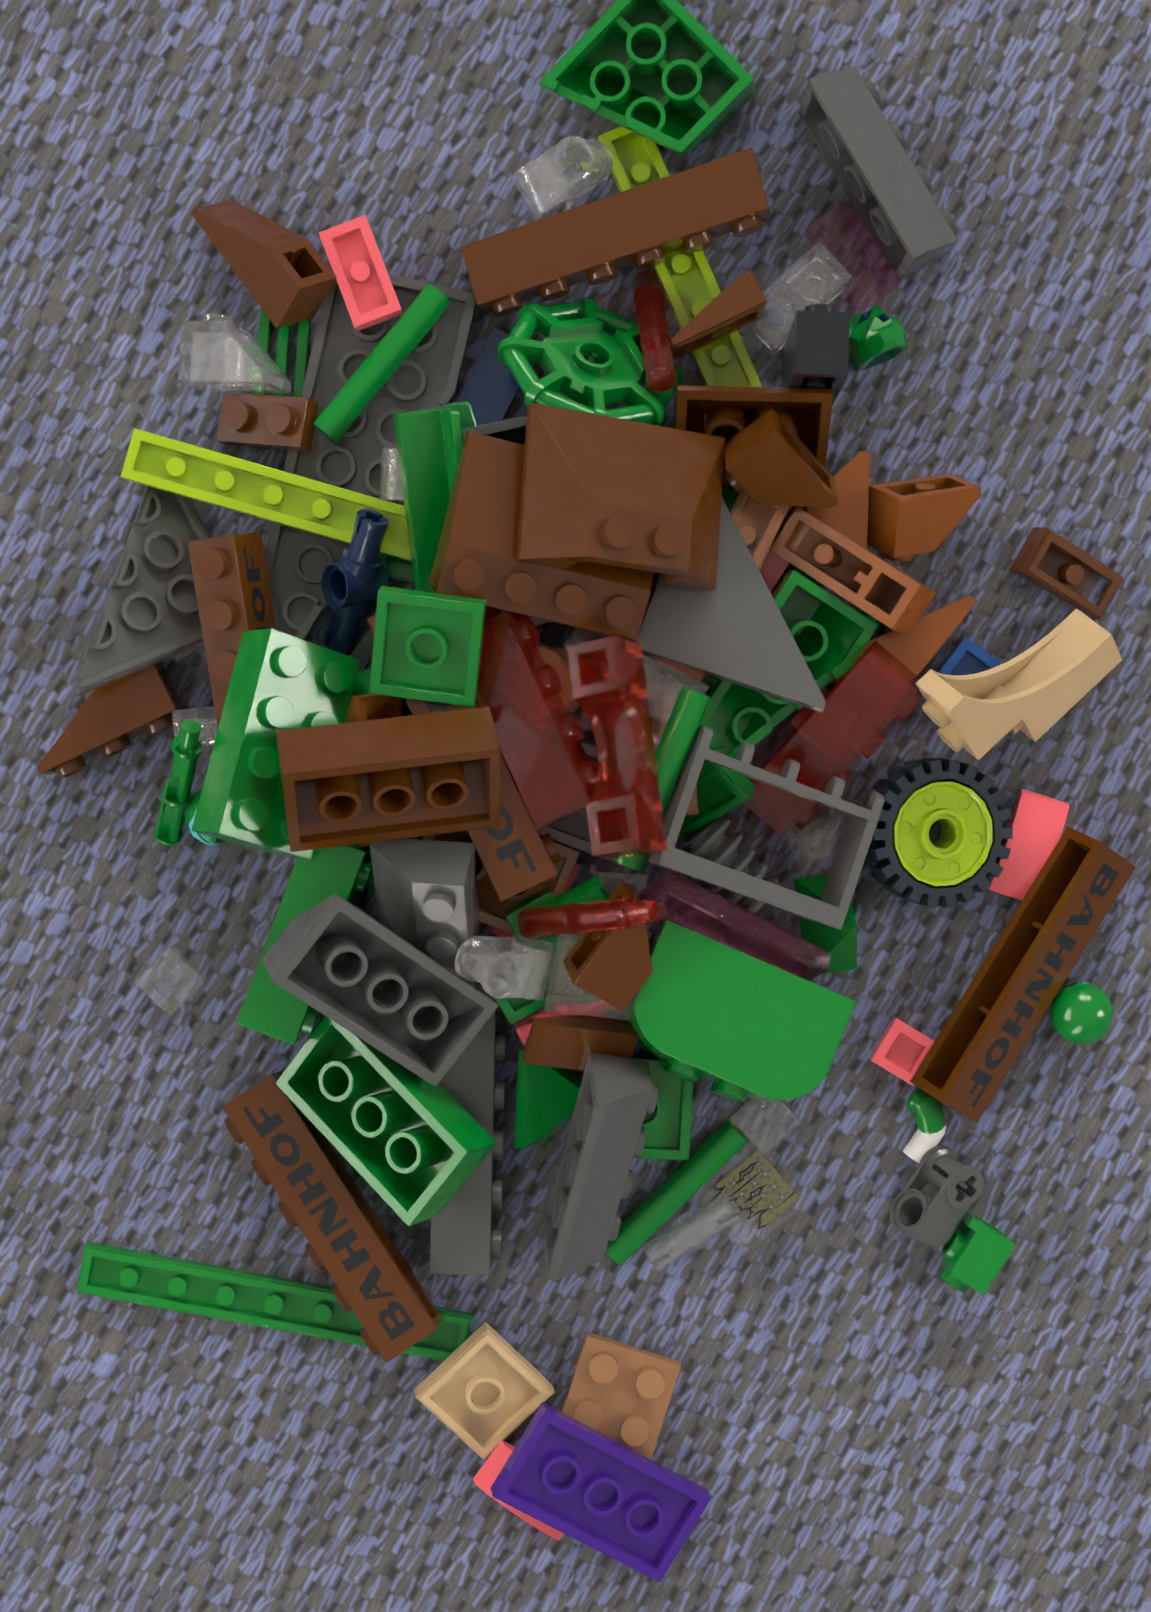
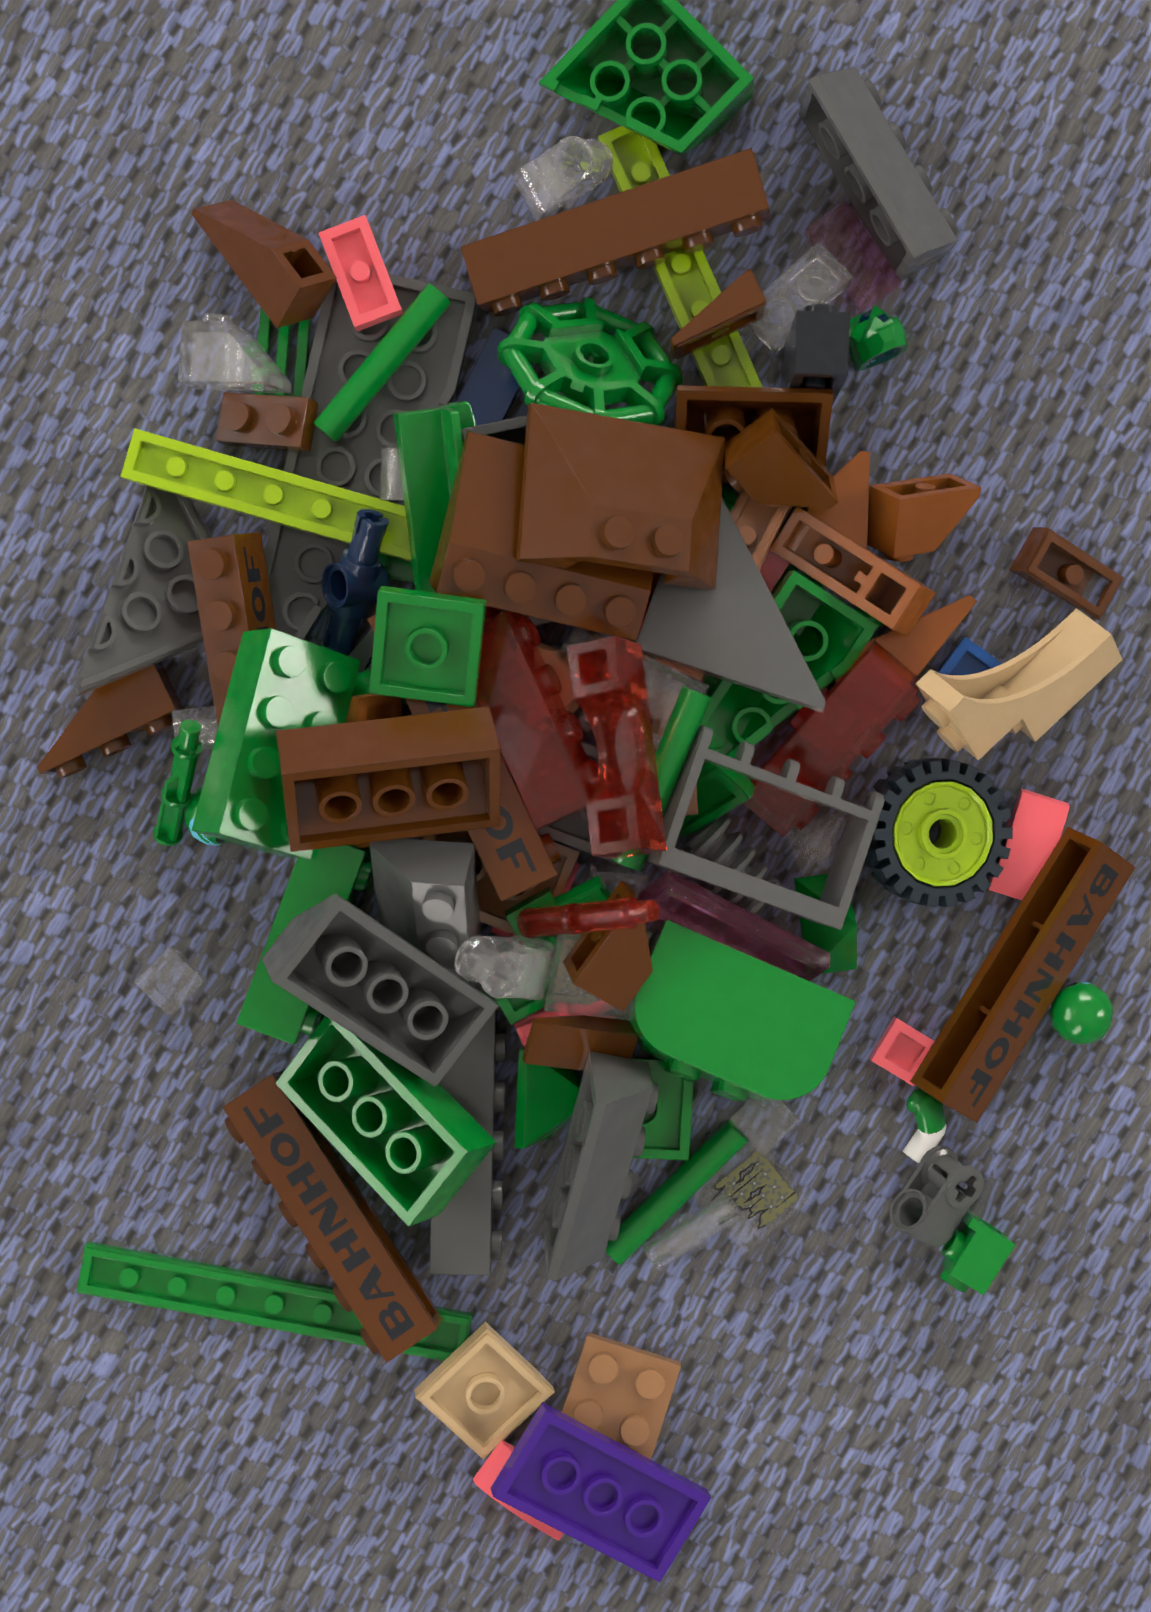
clear red piece [633,270,677,392] -> none

